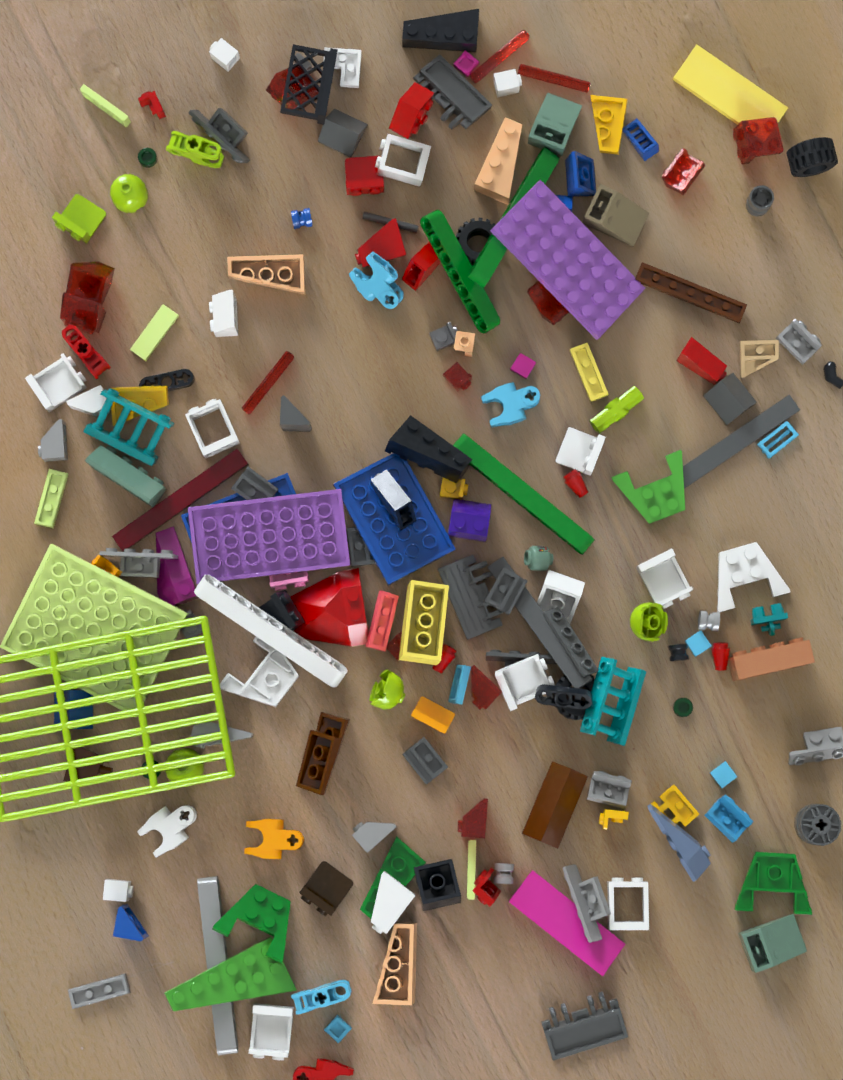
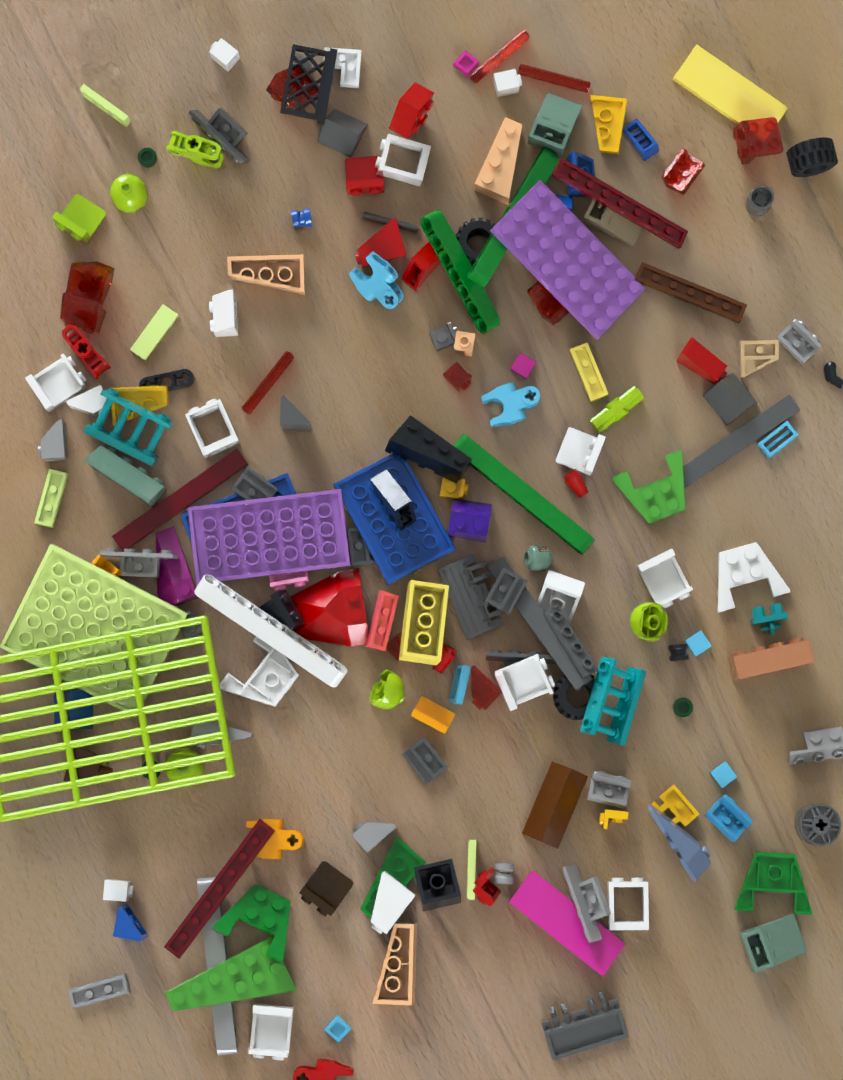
white piece [137,805,197,858] -> none
red bracket [138,91,166,120] -> none
medium azure piece [291,979,352,1015] -> none
reddish brown slope [296,712,350,795] -> none
black wedge [402,9,479,52] -> none
dark grey hinge [413,54,492,130] -> none
clear red slope [457,798,488,839] -> none
black beam [535,684,593,709] -> none
light grey wheel [698,610,720,632] -> none
red cone [711,642,730,671] -> none
none -> dark red tile [164,819,276,959]
none -> dark red tile [552,158,688,249]

